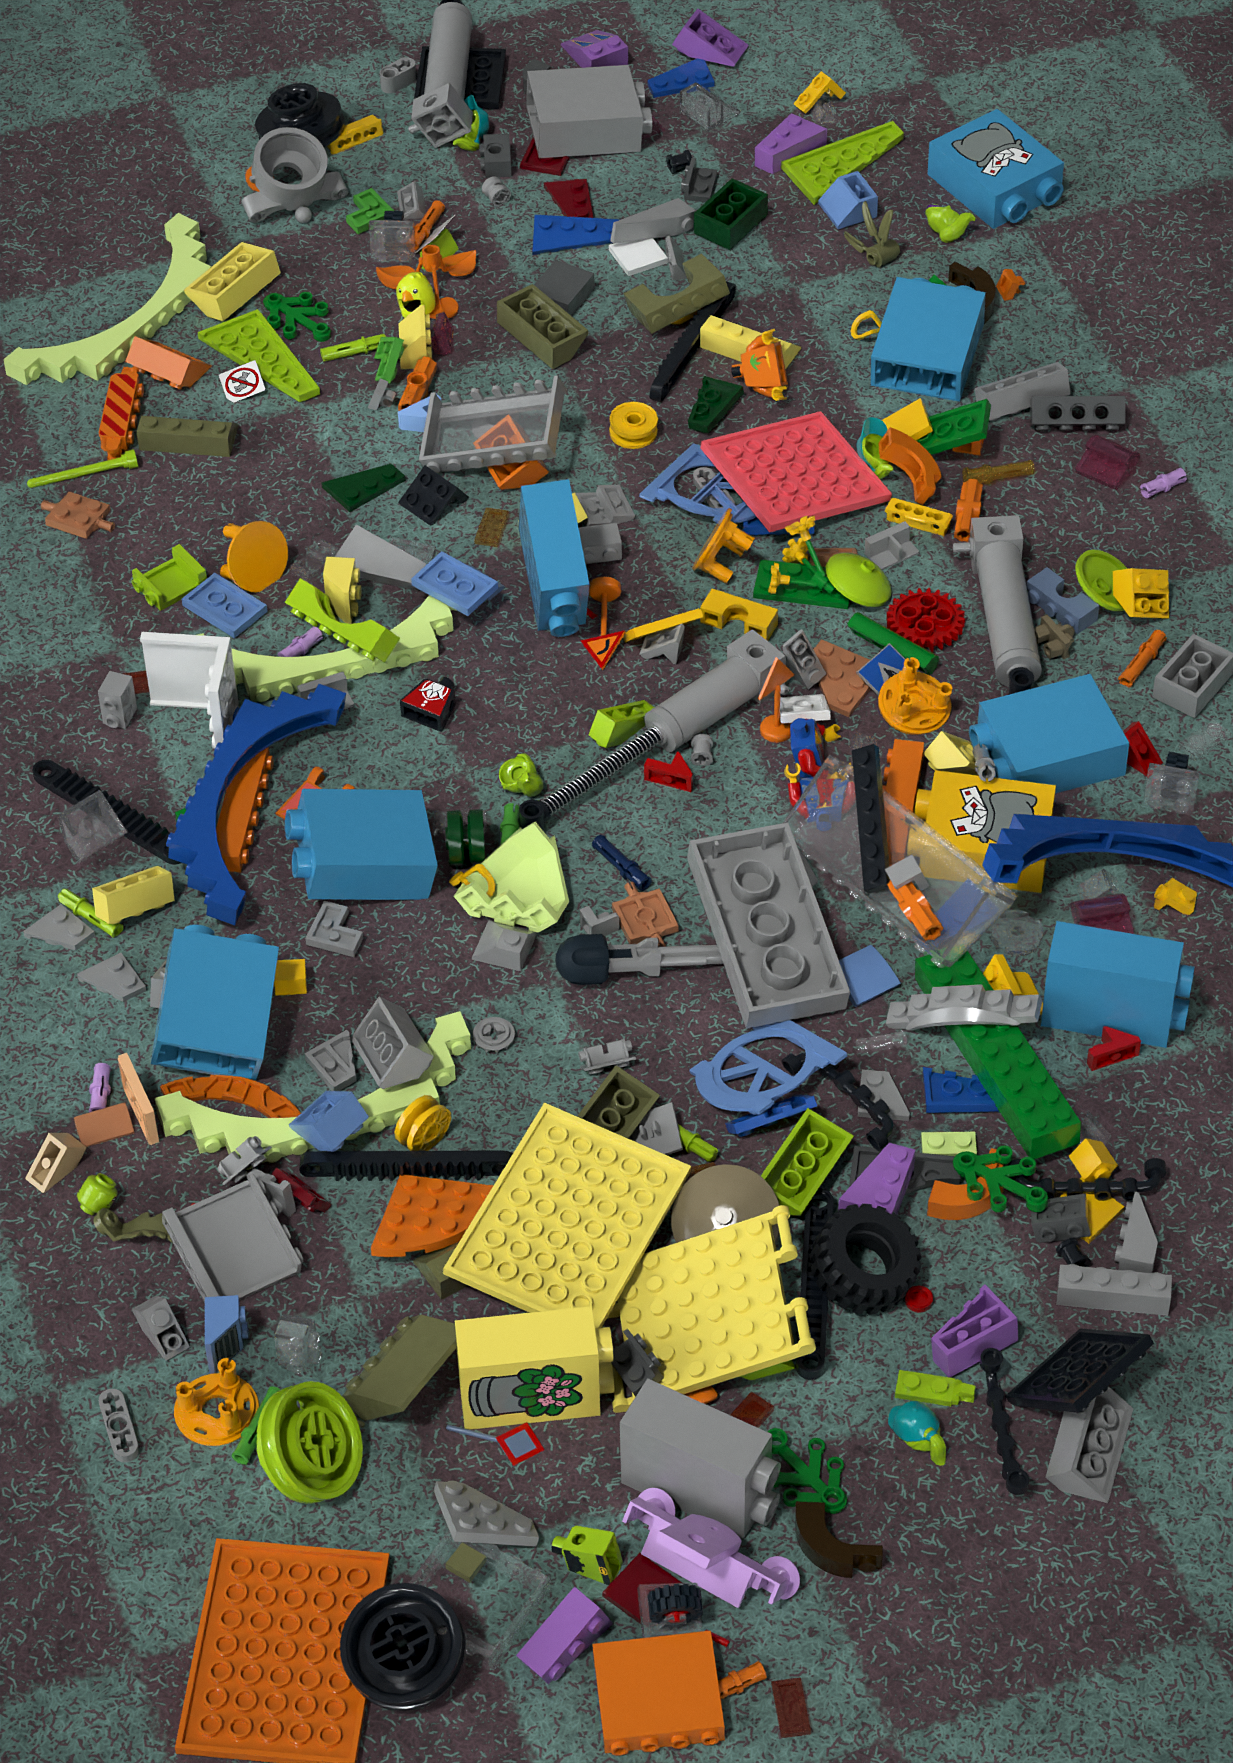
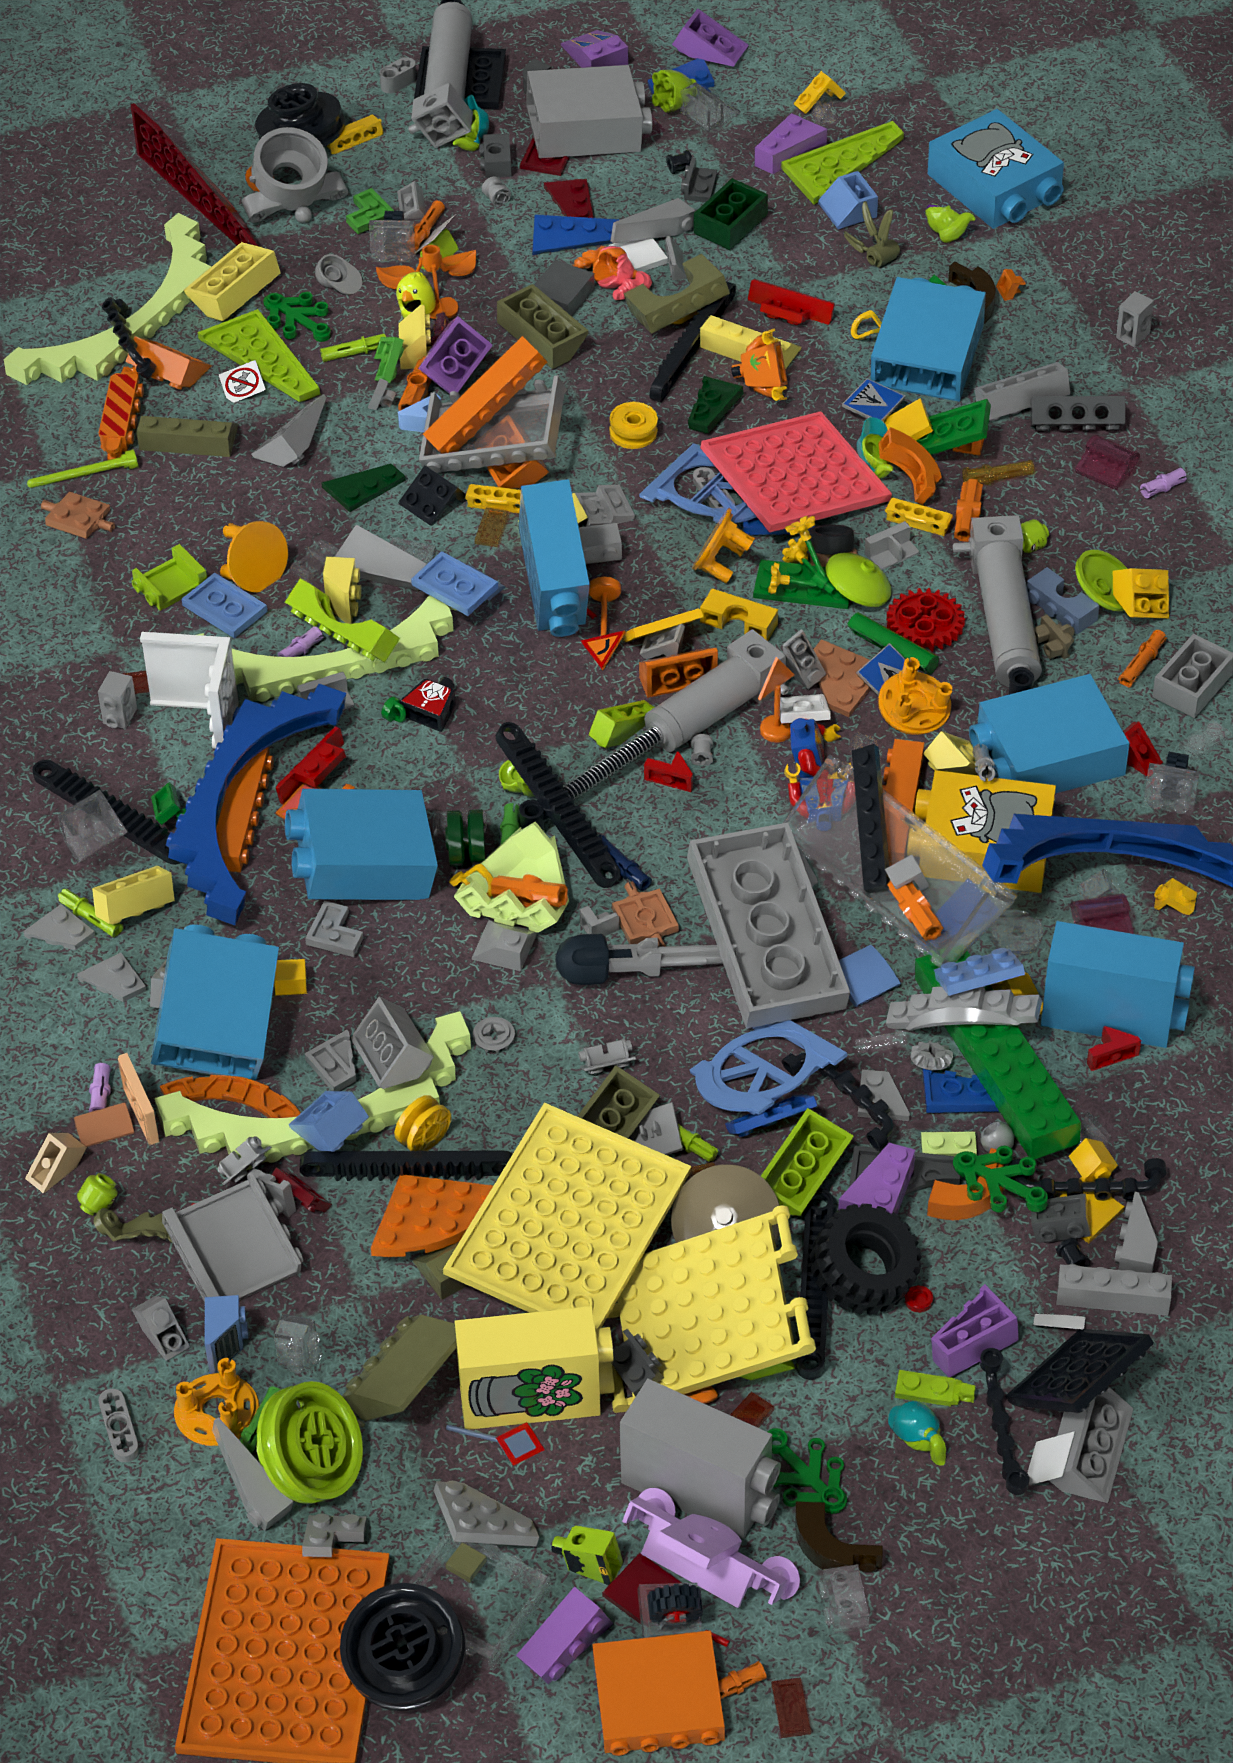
none -> black bar [102,297,156,378]
none -> dark red wedge [131,103,259,247]
none -> green tile [151,782,181,825]
none -> light grey slope [212,1417,294,1531]
none -> light grey wedge [251,394,327,467]
none -> red bracket [276,726,346,804]
none -> light grey plate [302,1514,367,1557]
none -> light grey cap [315,254,362,295]
none -> green tile [381,696,406,723]
none -> medium lavender slope [418,316,493,394]
none -> orange brick [423,336,547,454]
none -> yellow piece [465,484,521,513]
none -> orange piece [491,874,568,908]
none -> black gear [495,722,620,888]
none -> hair [573,246,652,300]
none -> orange slope [639,647,718,698]
none -> lime piece [652,70,698,113]
none -> red bracket [748,279,835,325]
none -> black tyre [809,525,854,555]
none -> clear brick [818,1565,869,1634]
none -> piece [842,378,906,421]
none -> light grey gear [910,1040,953,1070]
none -> medium blue plate [934,948,1025,996]
none -> light grey piece [980,1121,1015,1155]
none -> lime head [1021,519,1049,553]
none -> white sticker [1027,1431,1075,1485]
none -> white sticker [1033,1314,1085,1329]
none -> light grey brick [1116,291,1154,347]

